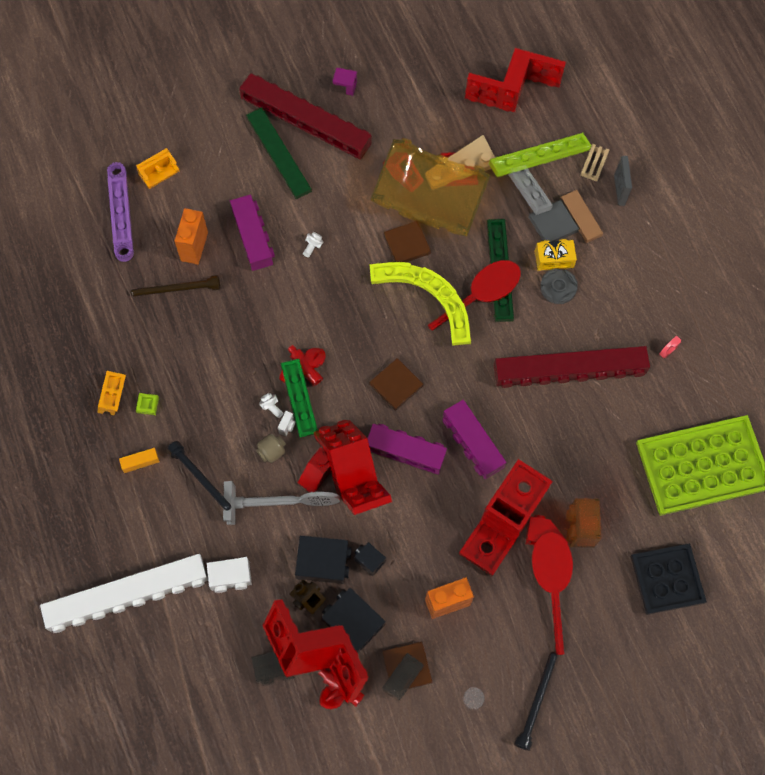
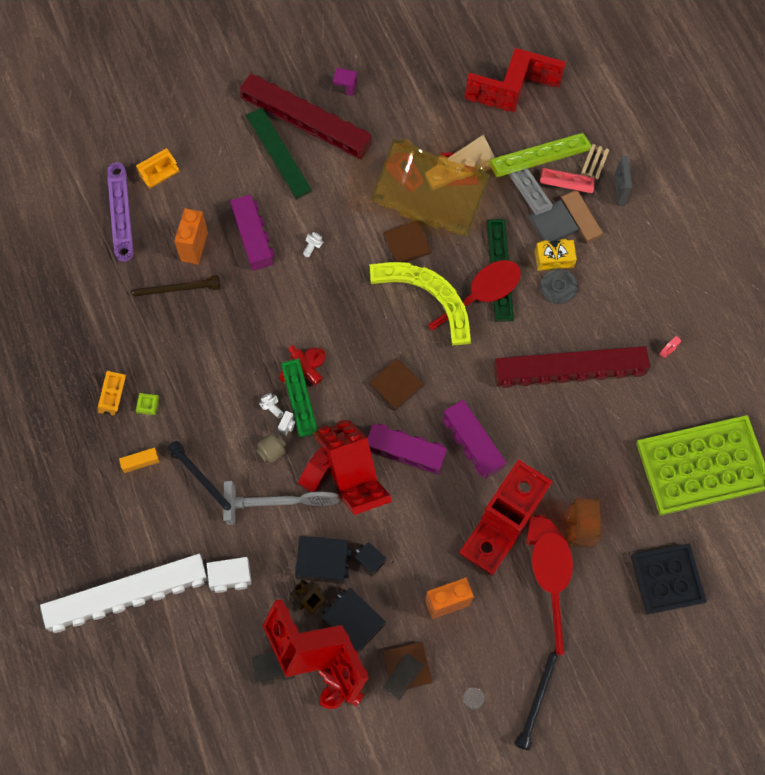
none -> coral tile [540,168,595,193]

